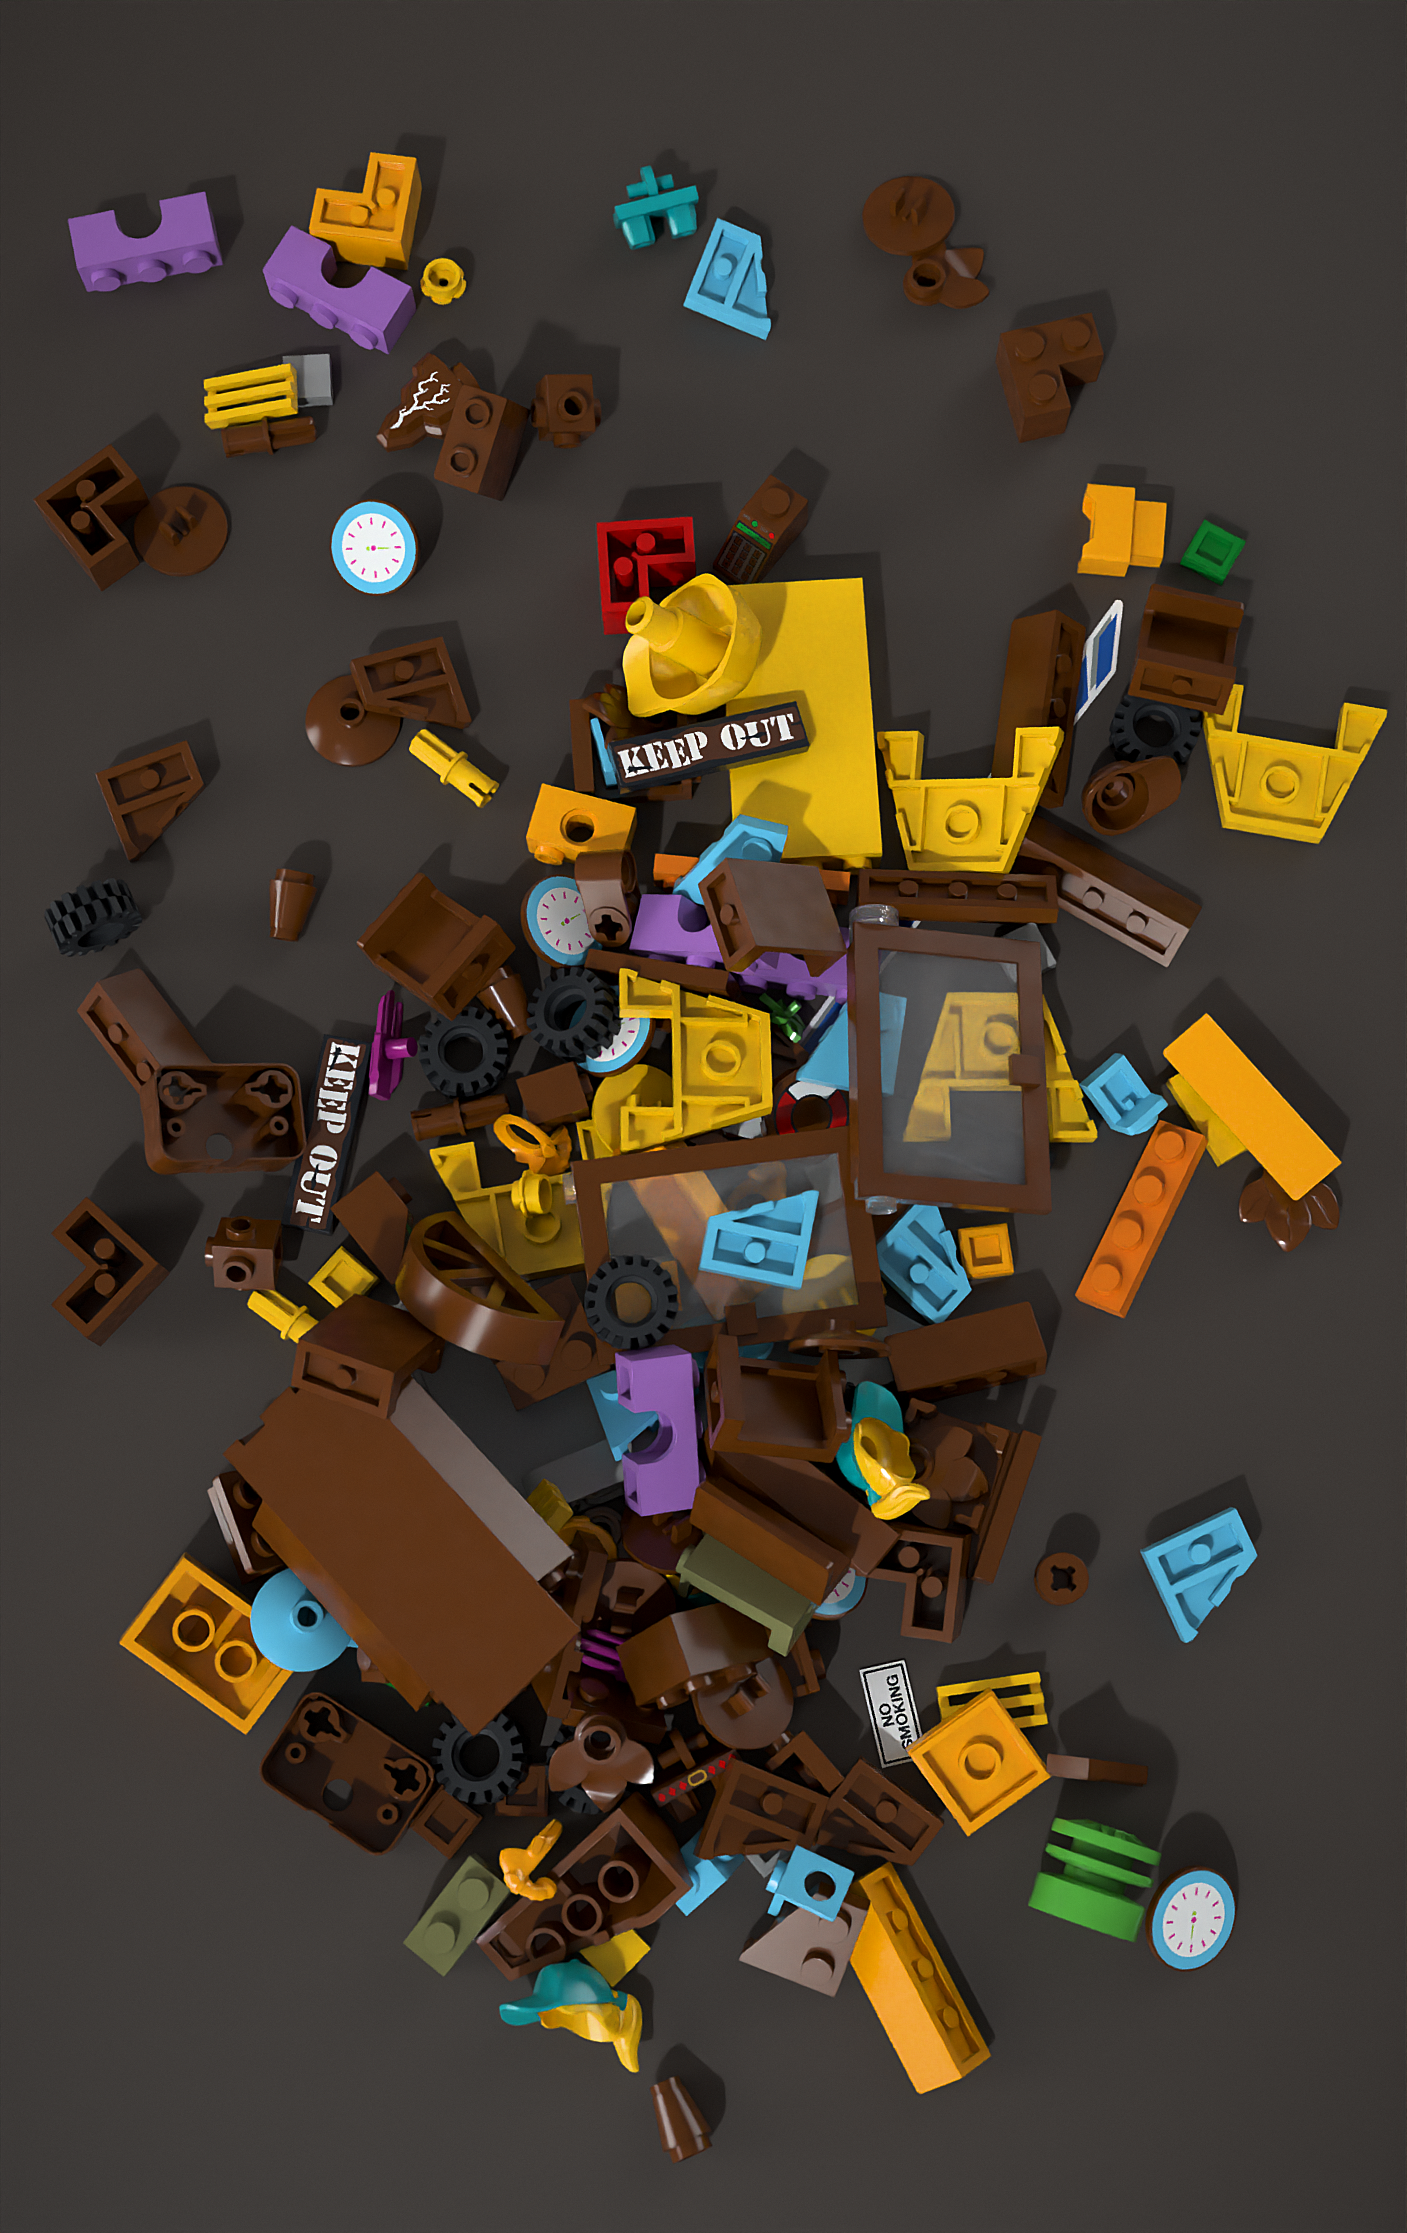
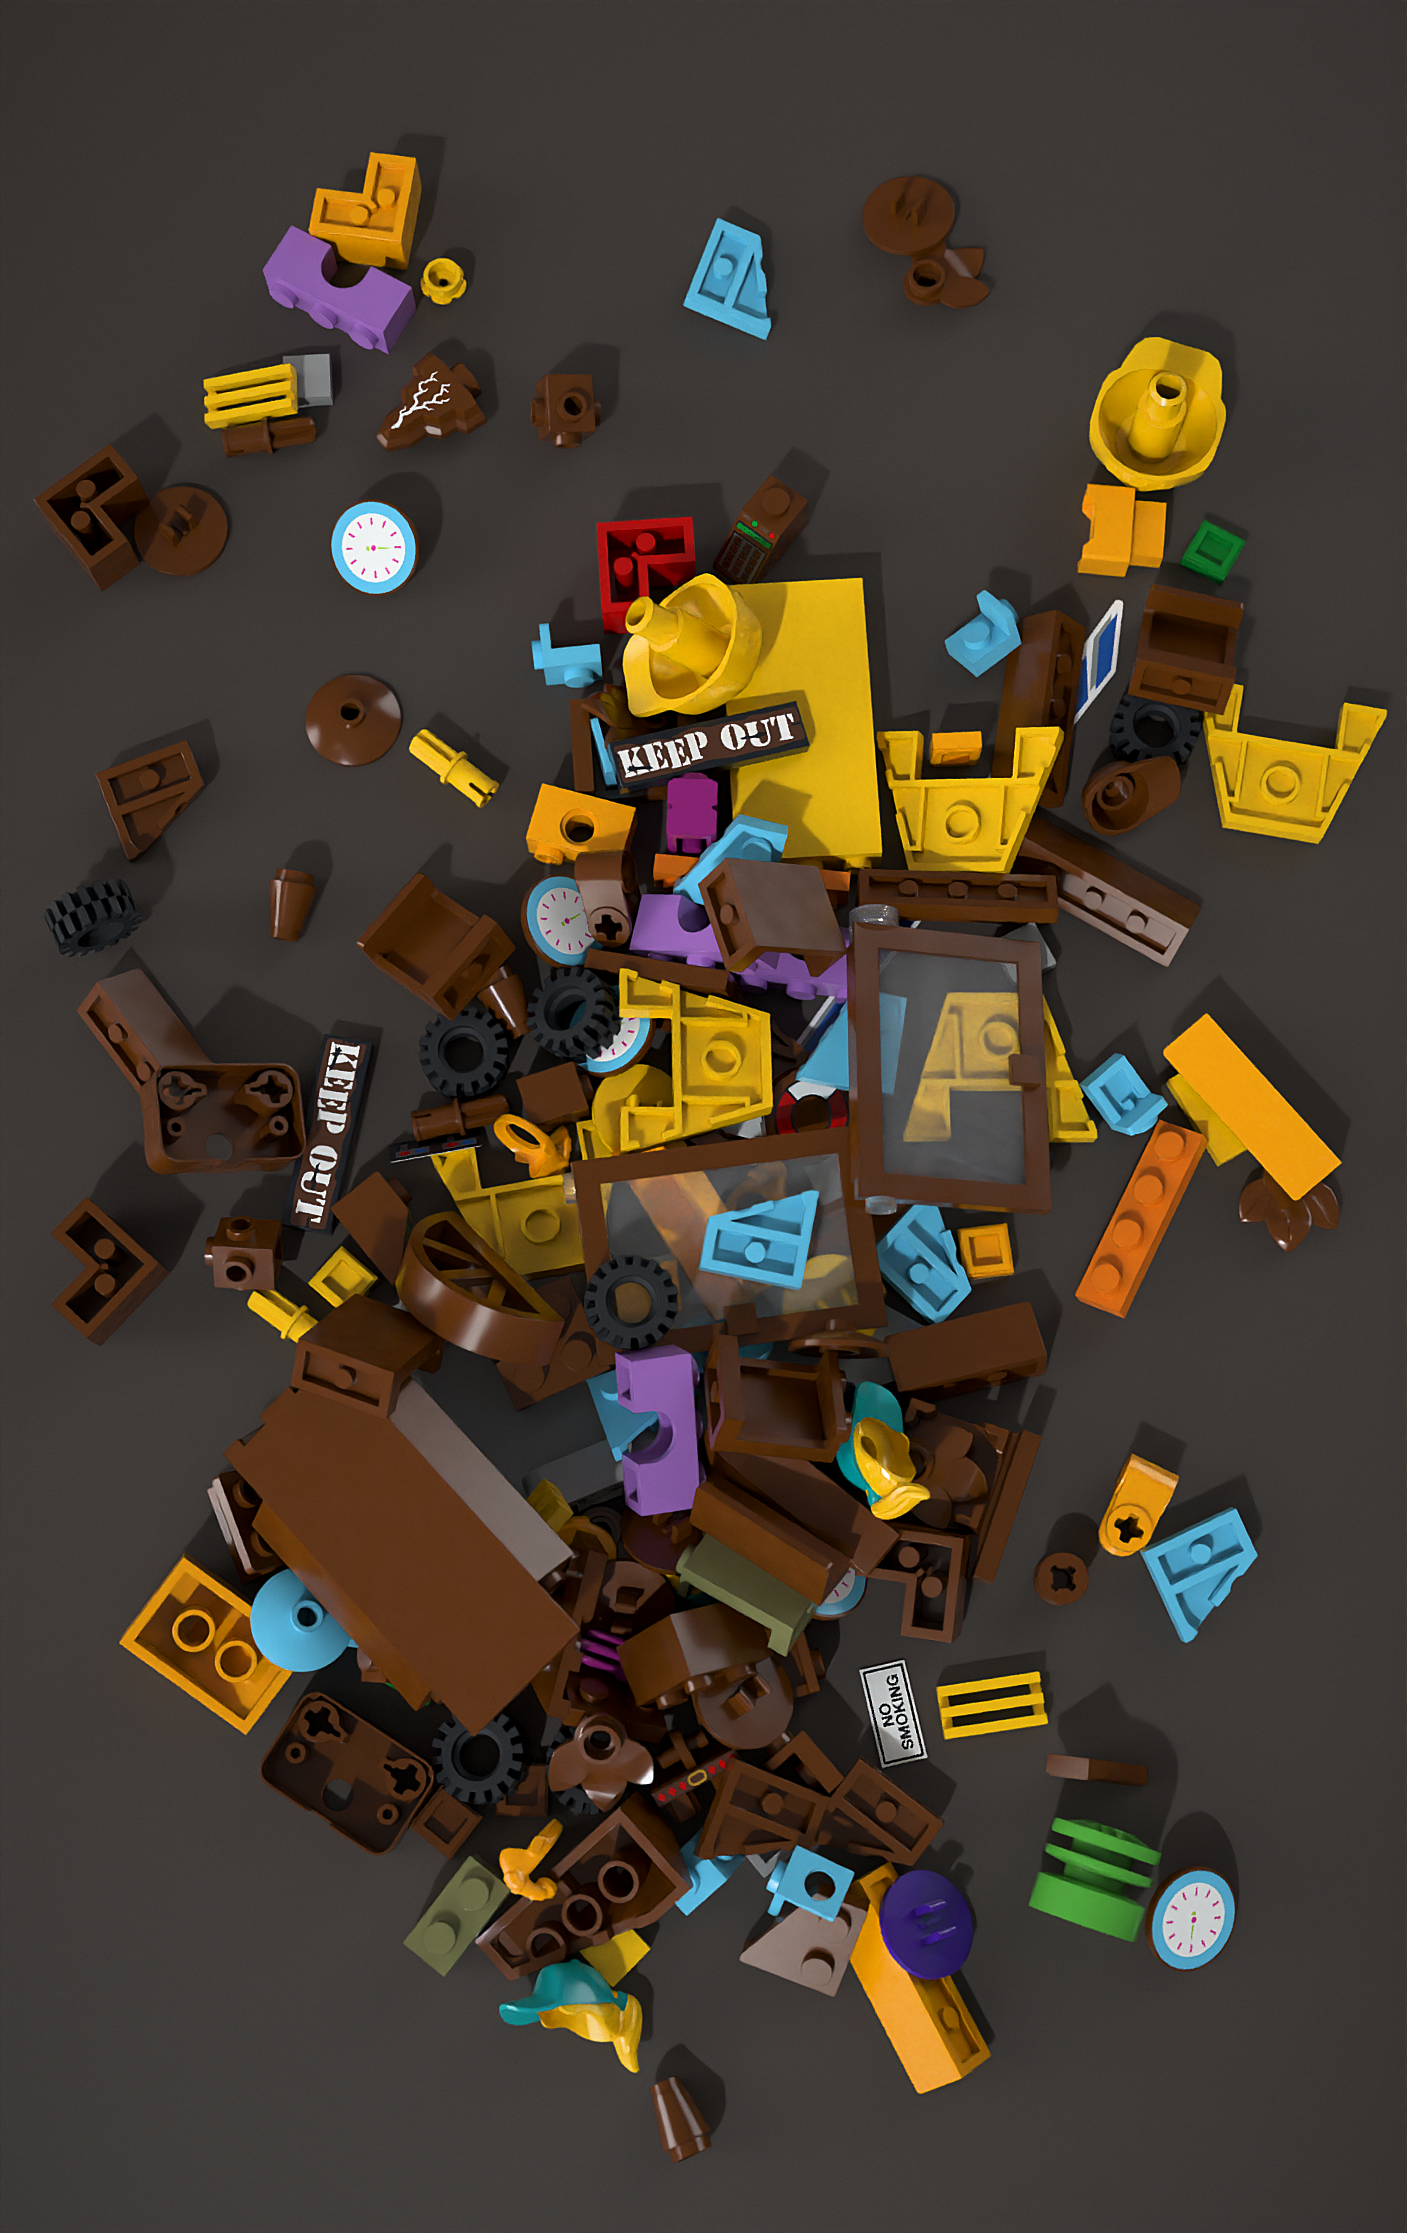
medium lavender arch [68,192,223,292] -> none
reddish brown wing [349,636,472,729] -> none
magenta piece [369,990,418,1101] -> none
reddish brown panel [434,384,531,501] -> none
yellow plate [511,1169,552,1219] -> none
teal hips [612,165,699,250] -> none
bright green plant [759,993,806,1043] -> none
light orange tile [906,1687,1051,1836] -> none
reddish brown brick [995,312,1104,443] -> none
none -> black sticker [390,1128,482,1162]
none -> medium azure bracket [532,623,603,688]
none -> magenta brick [667,772,718,858]
none -> dark purple piece [879,1870,973,1980]
none -> light orange tile [929,731,982,767]
none -> medium azure bracket [945,590,1022,677]
none -> yellow piece [1089,337,1226,491]
none -> light orange piece [1098,1453,1179,1557]

